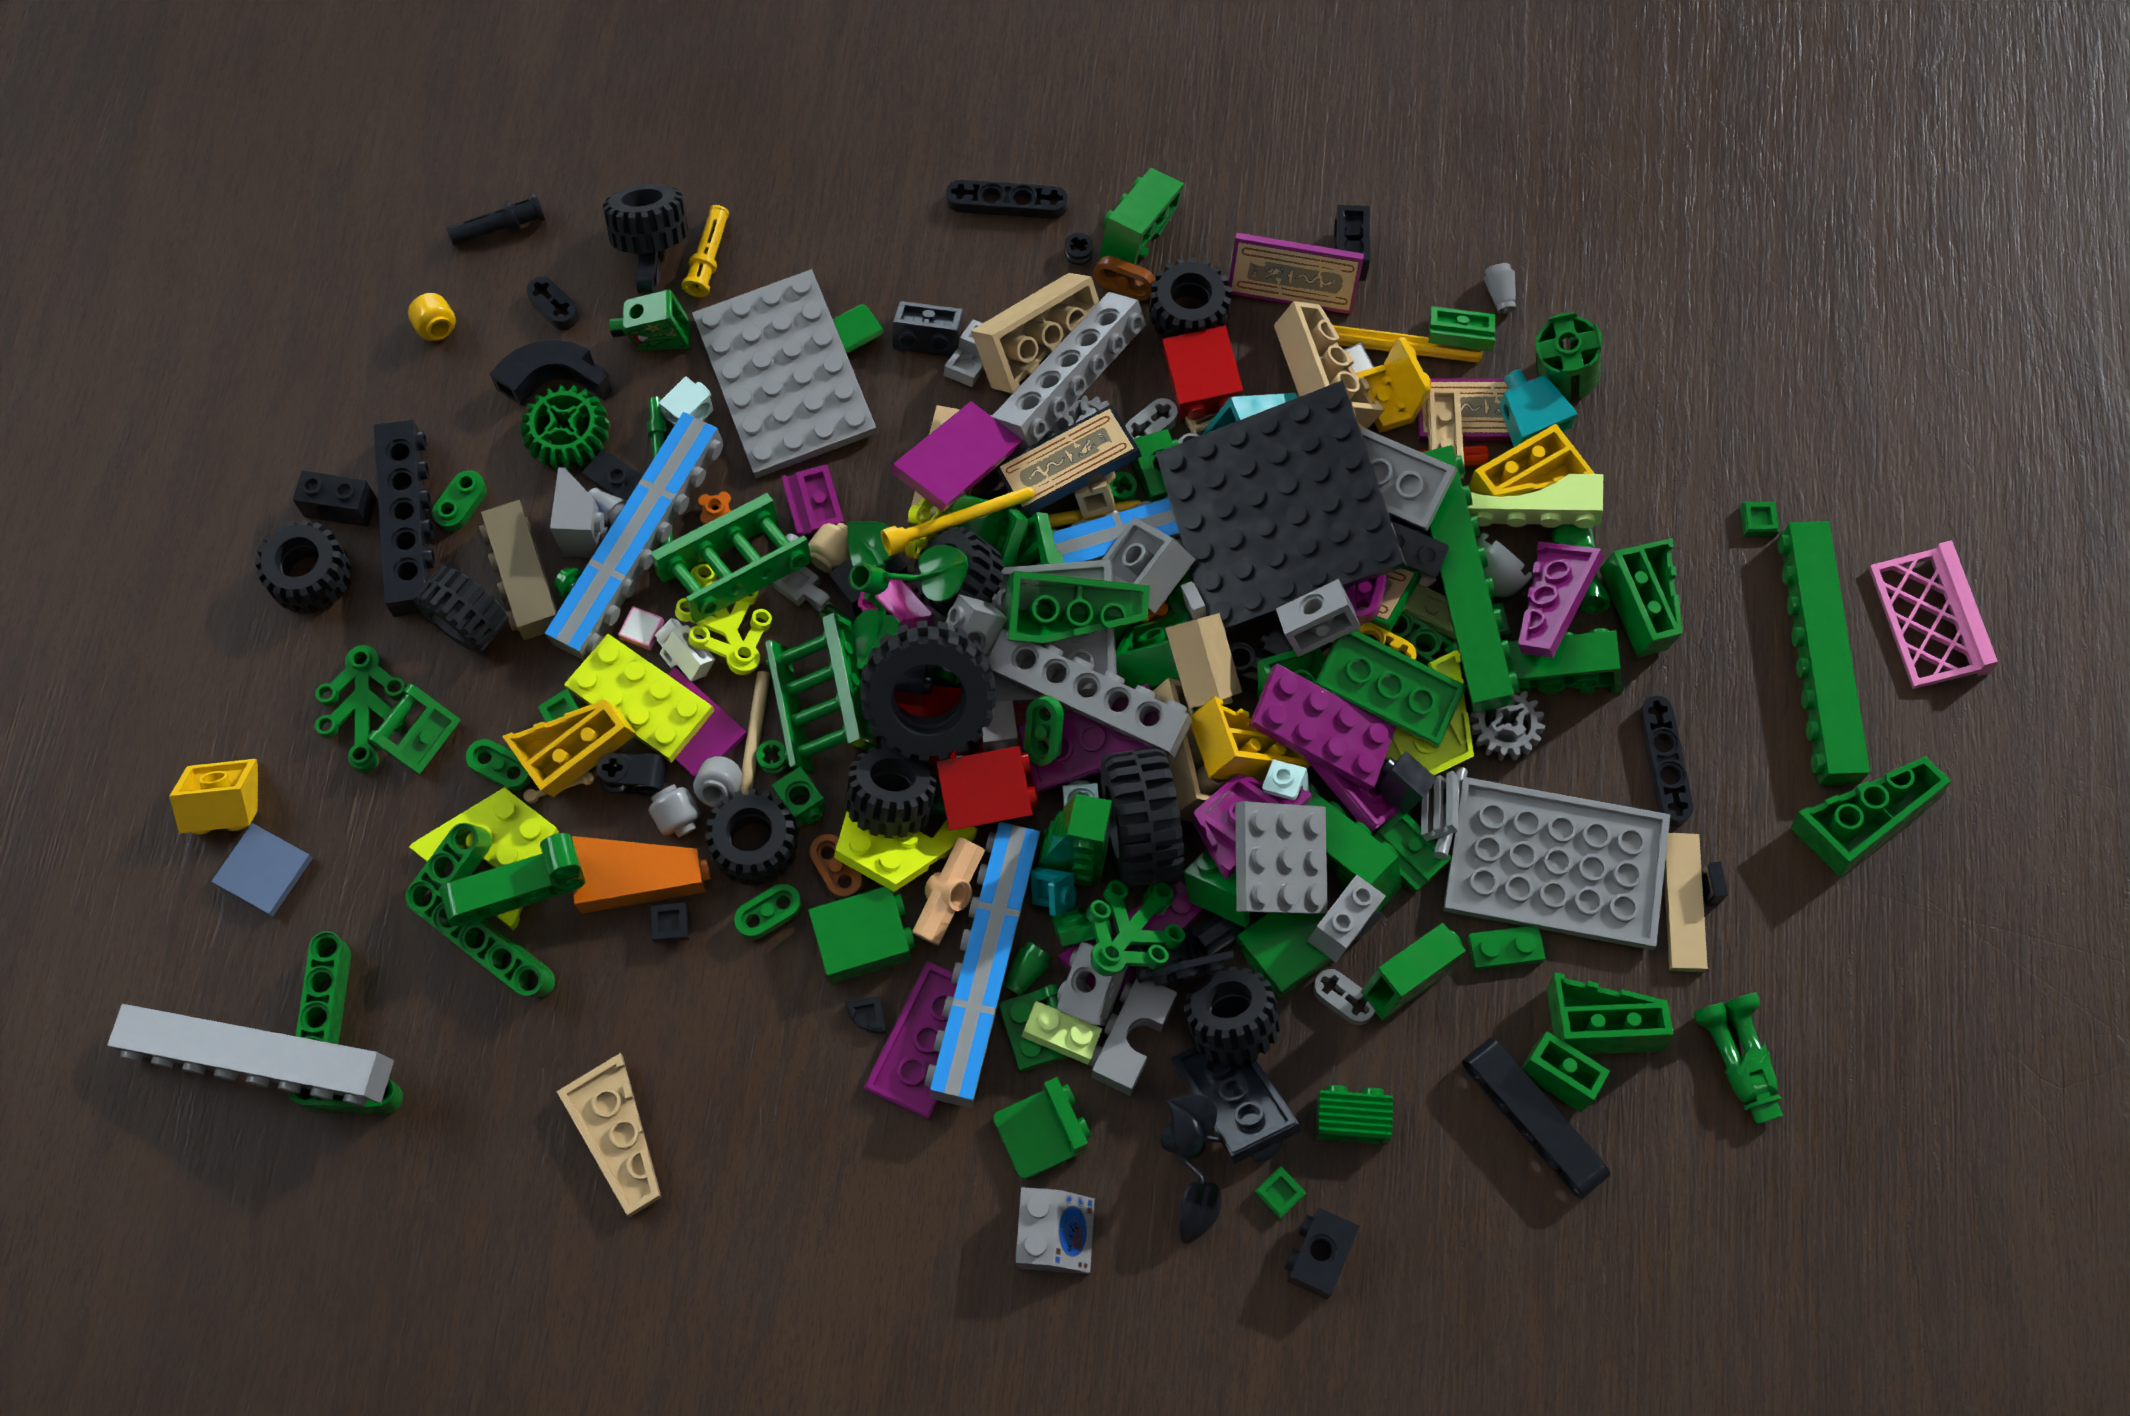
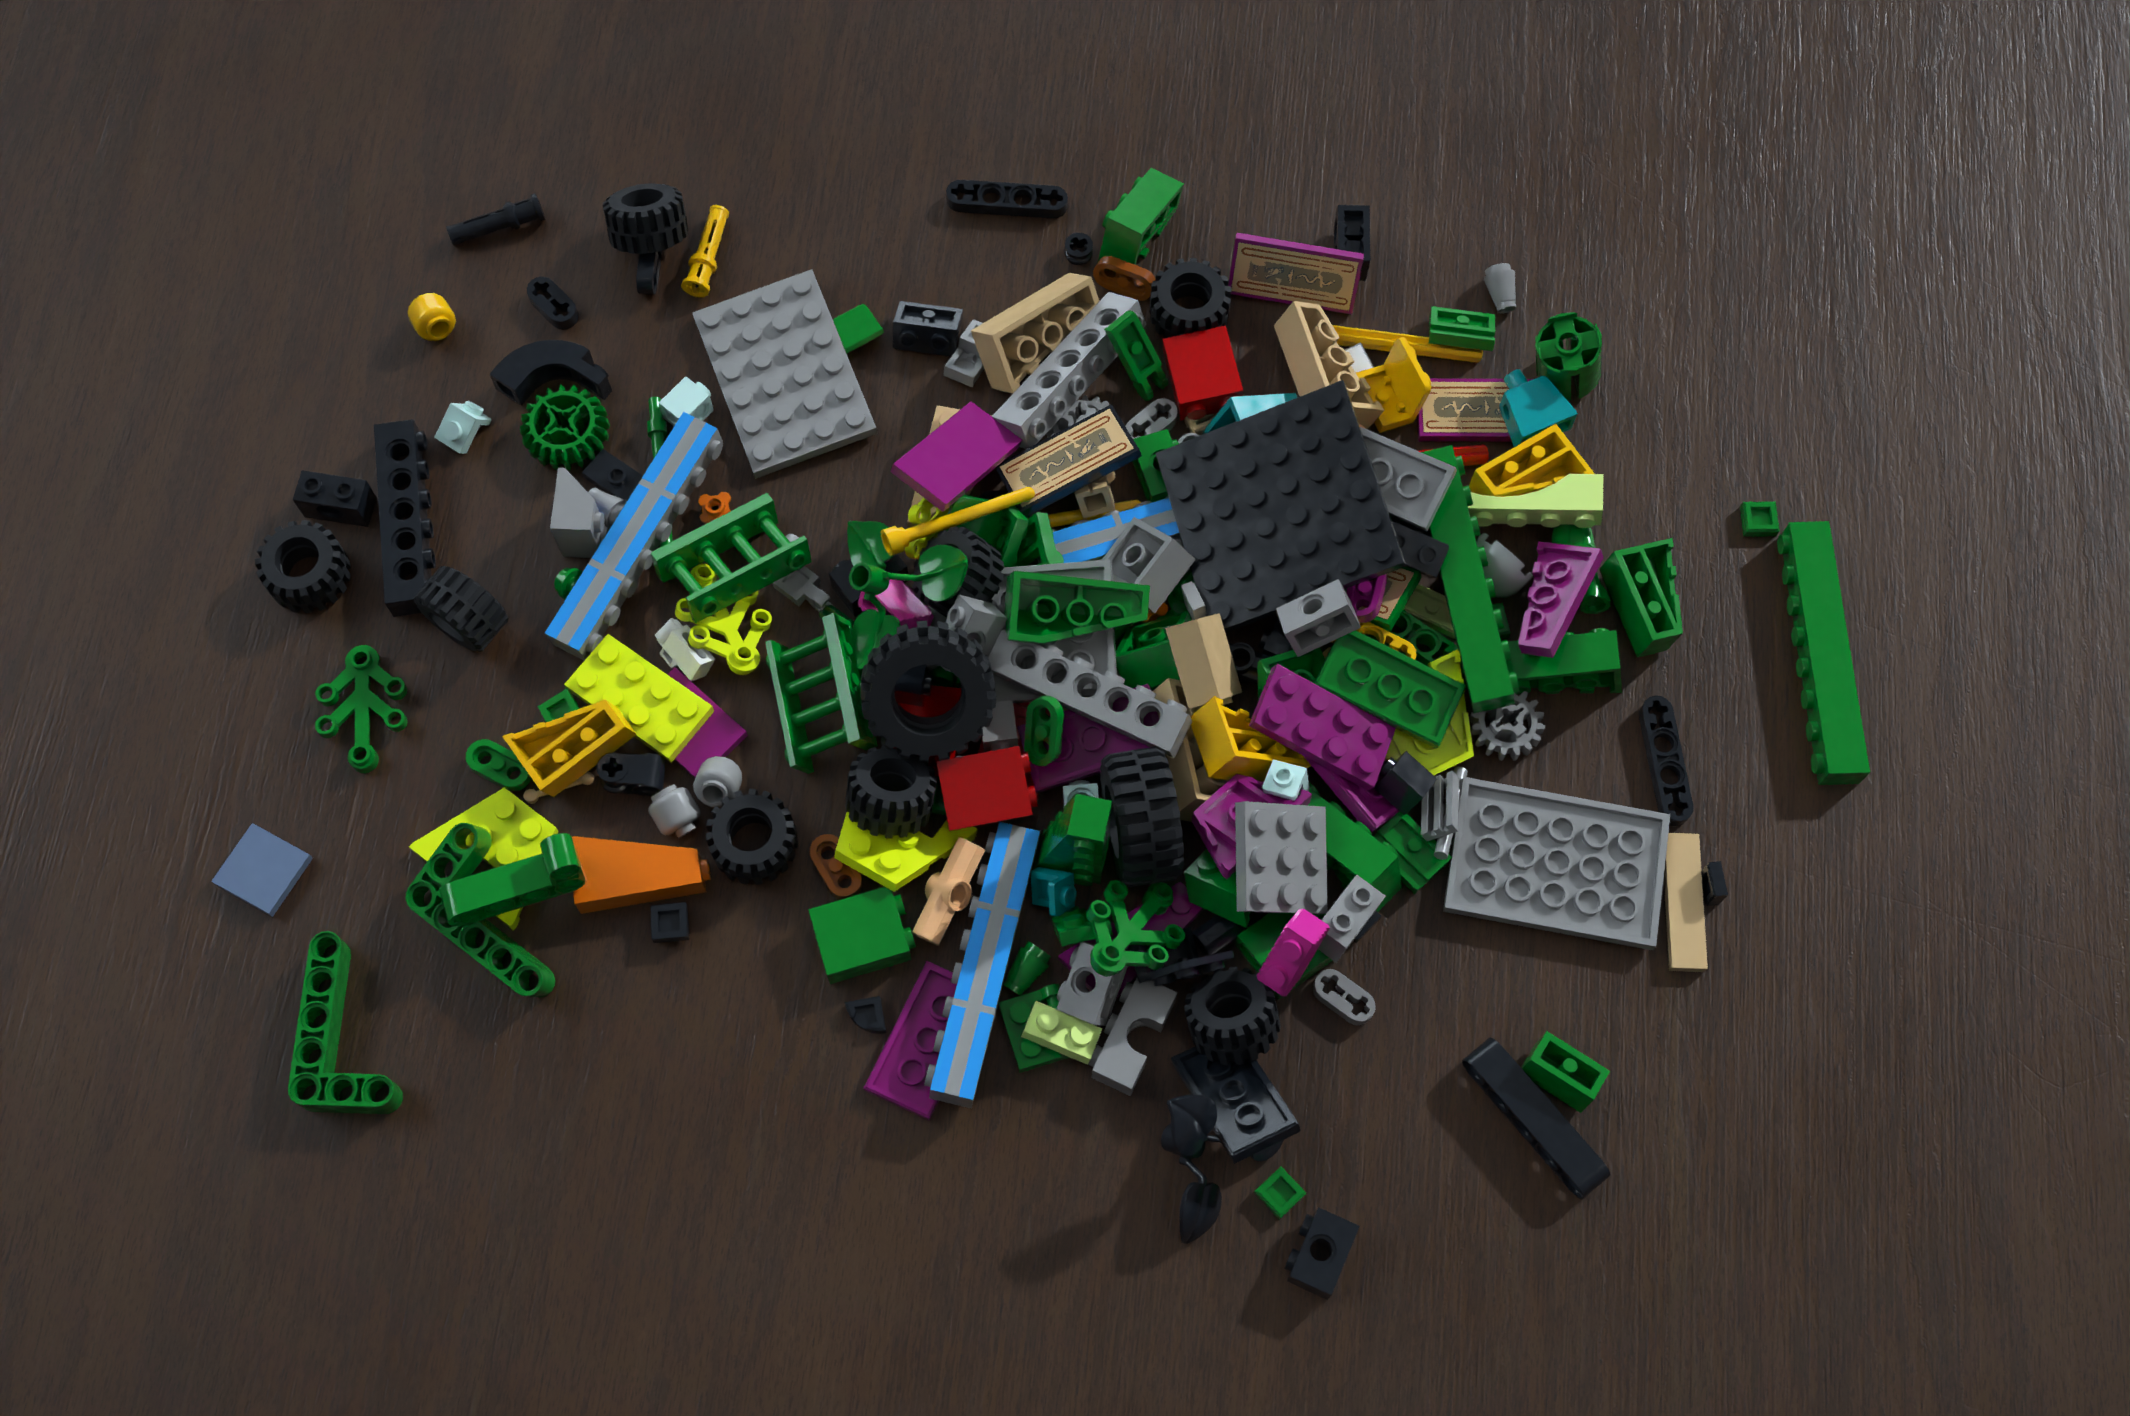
light grey brick [107,1004,394,1107] -> none
yellow slope [169,759,258,835] -> none
green plate [367,683,461,775] -> none
green plate [432,470,487,532] -> none
dark tan brick [479,500,558,640] -> none
tan wing [557,1053,662,1218] -> none
green torso [609,290,690,351] -> none
white tile [618,606,665,651] -> none
green plate [734,884,802,940] -> none
tan bar [739,671,771,795] -> none
green bush [756,740,788,774] -> none
green brick [771,766,826,828] -> none
magenta plate [781,464,844,538] -> none
tan head [808,523,851,573] -> none
green bracket [993,1077,1091,1180] -> none
light grey slope [1016,1187,1095,1274] -> none
green bush [1109,472,1137,503] -> none
green brick [1315,1085,1393,1145] -> none
green brick [1361,923,1466,1021] -> none
tan tile [1426,388,1465,479] -> none
green plate [1467,926,1546,971] -> none
green wedge [1546,972,1674,1055] -> none
green piece [1693,992,1783,1125] -> none
green wedge [1790,756,1951,878] -> none
bright pink fence [1869,540,1998,689] -> none
none -> light aqua bracket [434,401,492,454]
none -> green hinge [1104,310,1168,401]
none -> dark pink brick [1256,909,1330,996]

